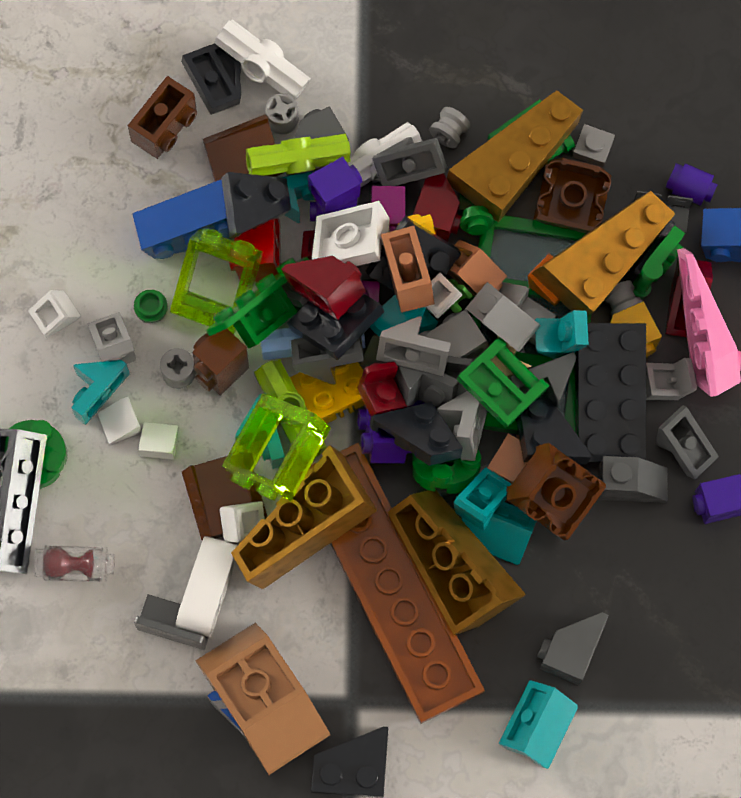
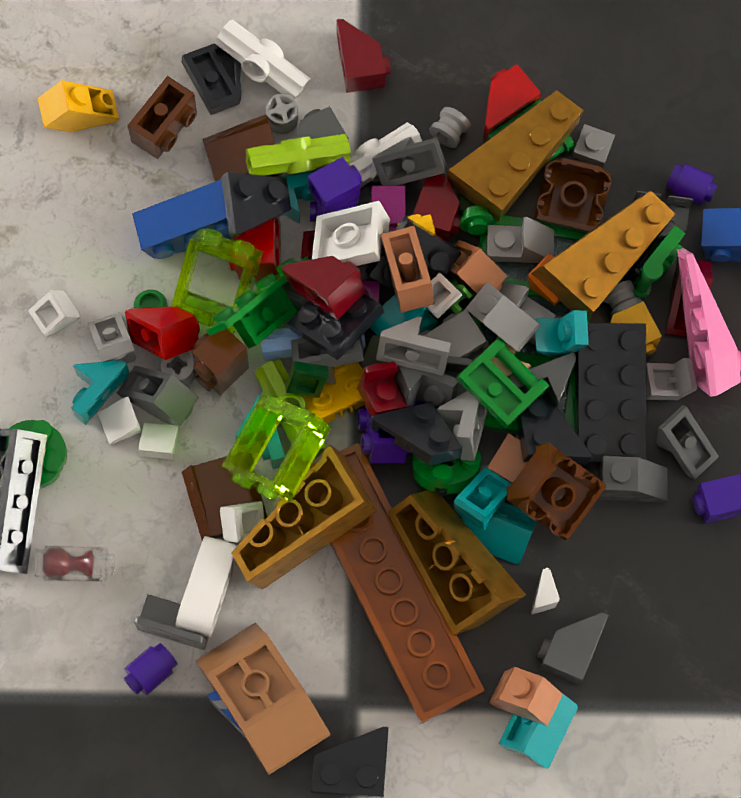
none -> yellow slope [37,80,119,132]
none -> dark grey slope [117,365,199,426]
none -> dark purple brick [123,643,178,695]
none -> red slope [125,306,200,360]
none -> dark green tile [285,361,329,398]
none -> dark red slope [336,19,391,93]
none -> red slope [483,64,541,142]
none -> light grey slope [486,217,554,263]
none -> nougat slope [489,667,563,726]
none -> white slope [531,568,560,614]

